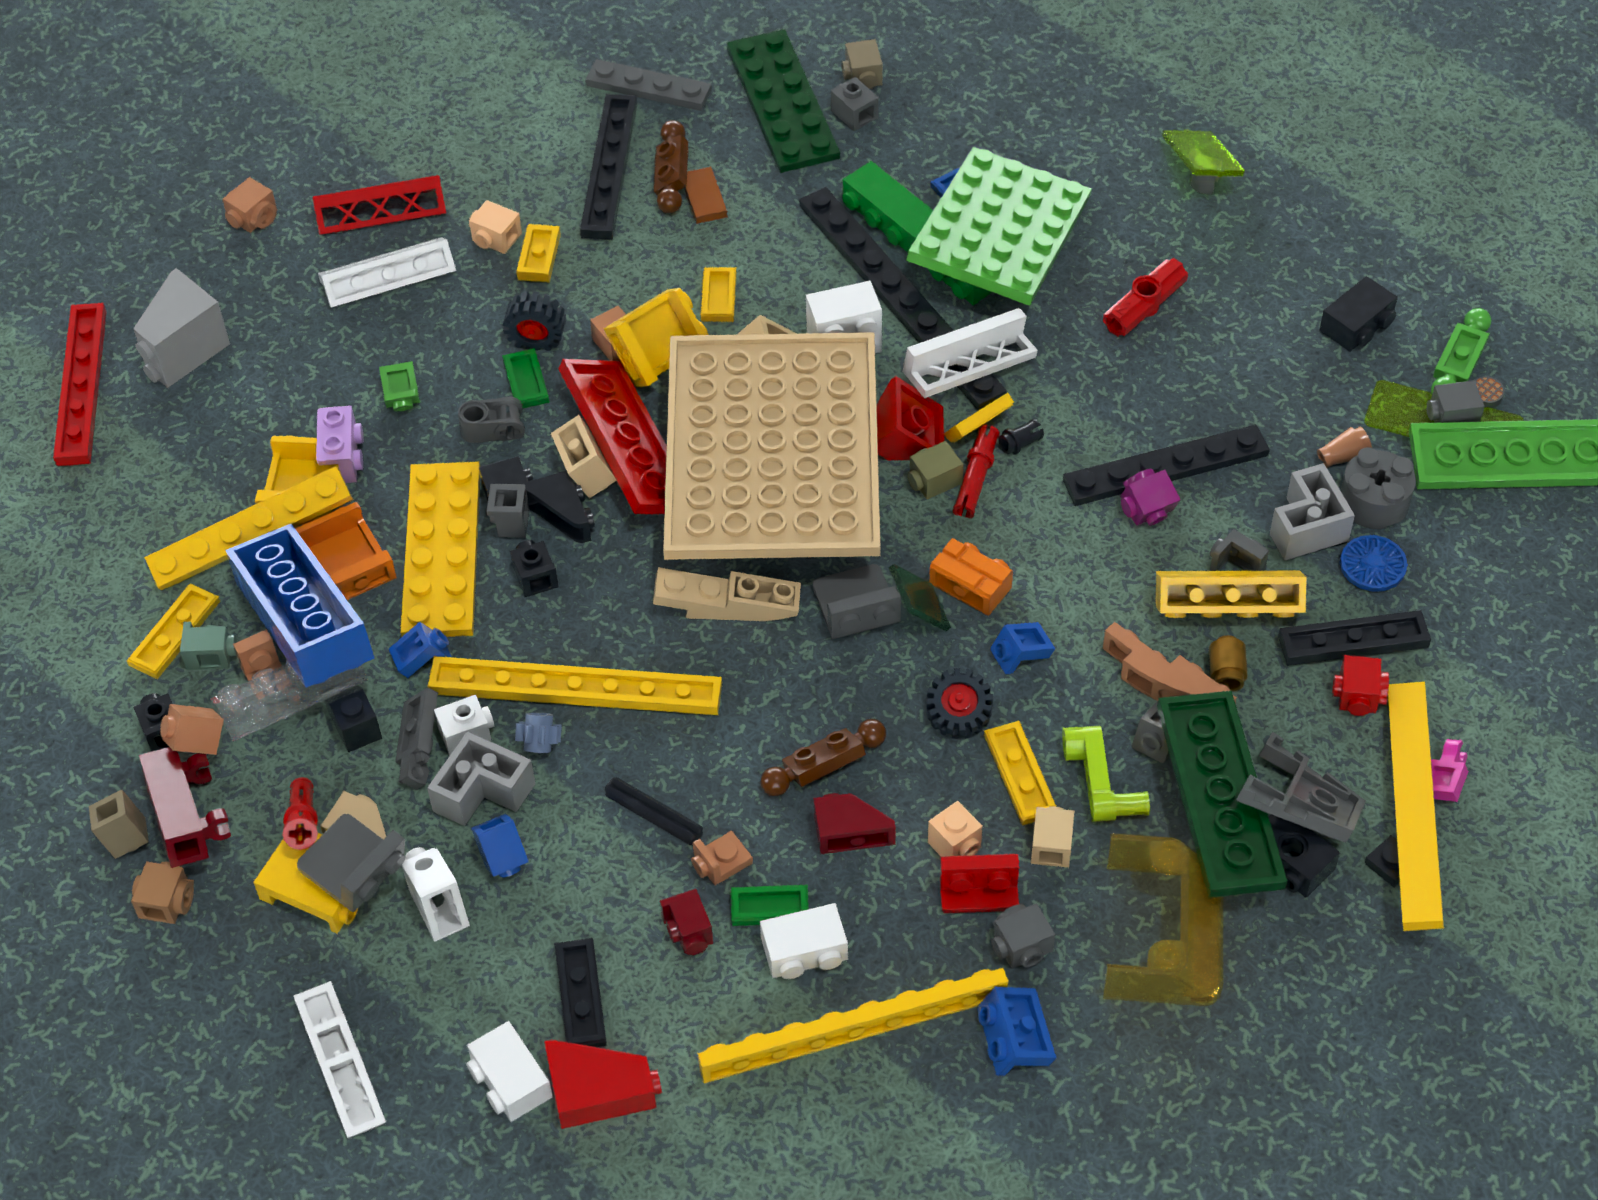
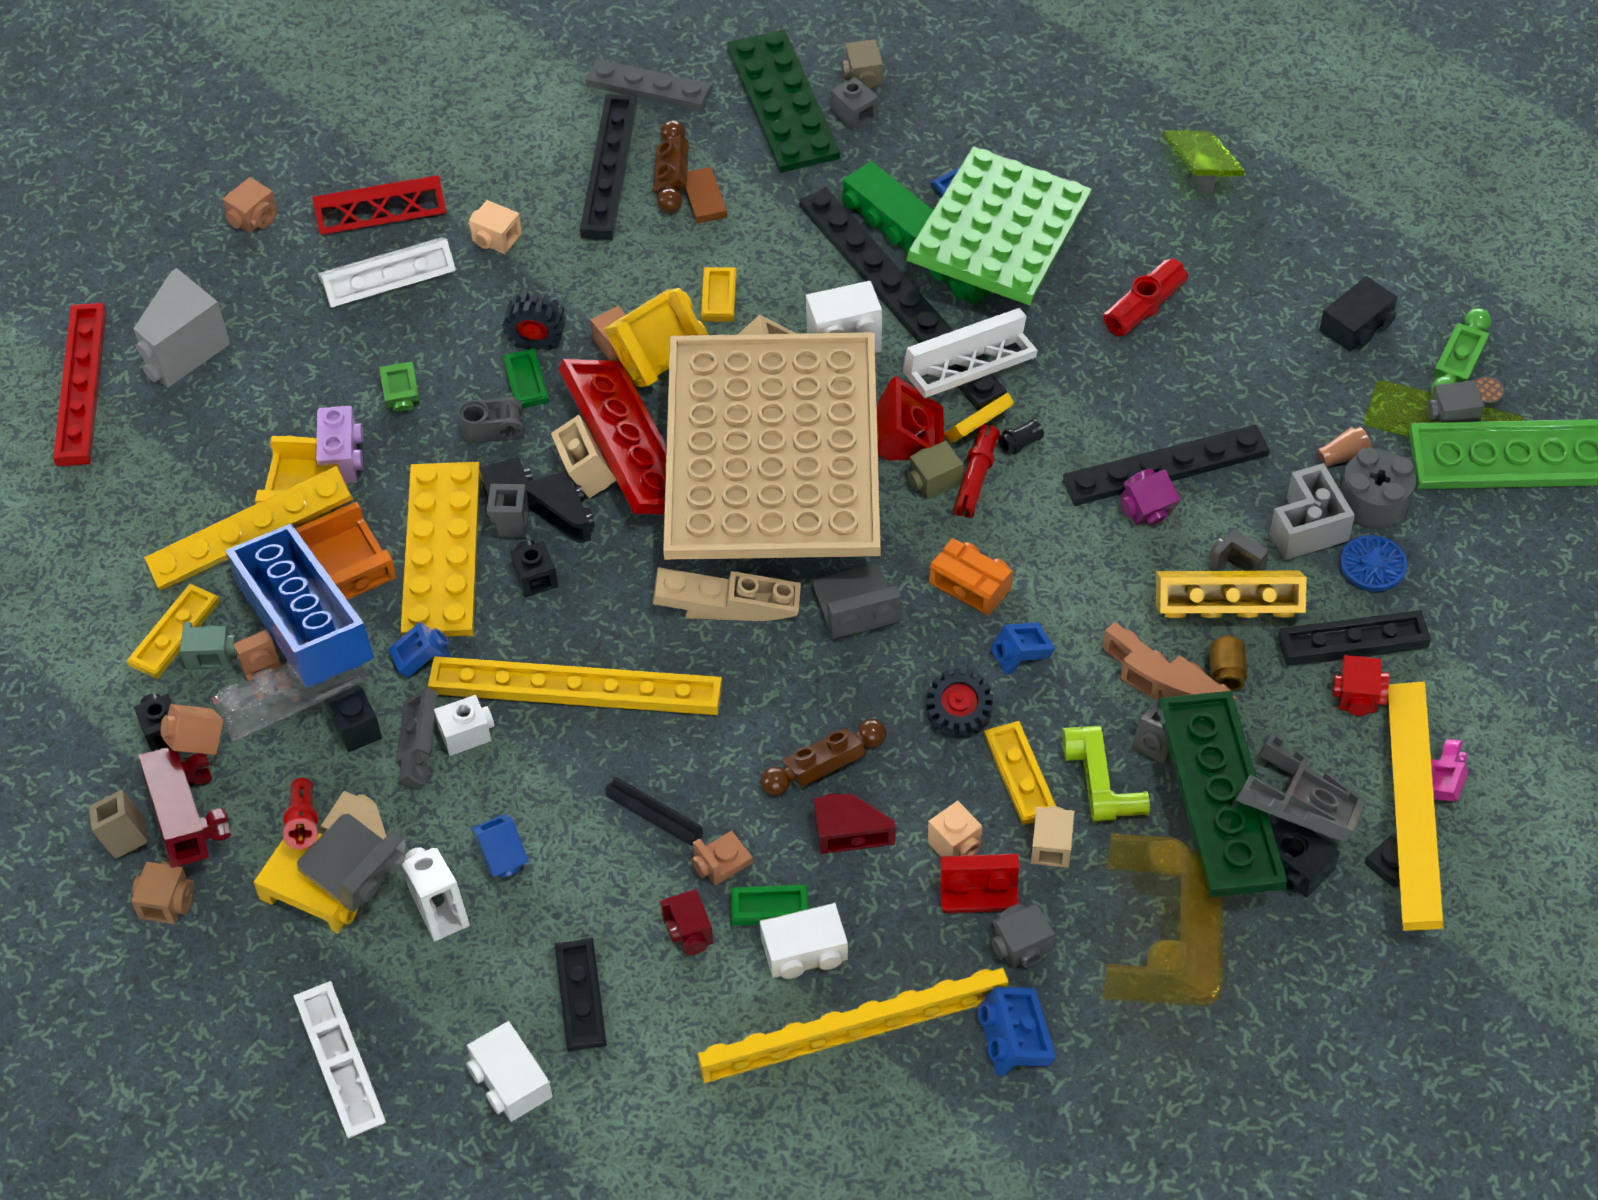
light grey brick [427,731,536,826] -> none
sand blue gear [515,713,562,753] -> none
yellow plate [516,224,561,283] -> none
red slope [544,1040,662,1129] -> none
clear green piece [889,564,951,631] -> none

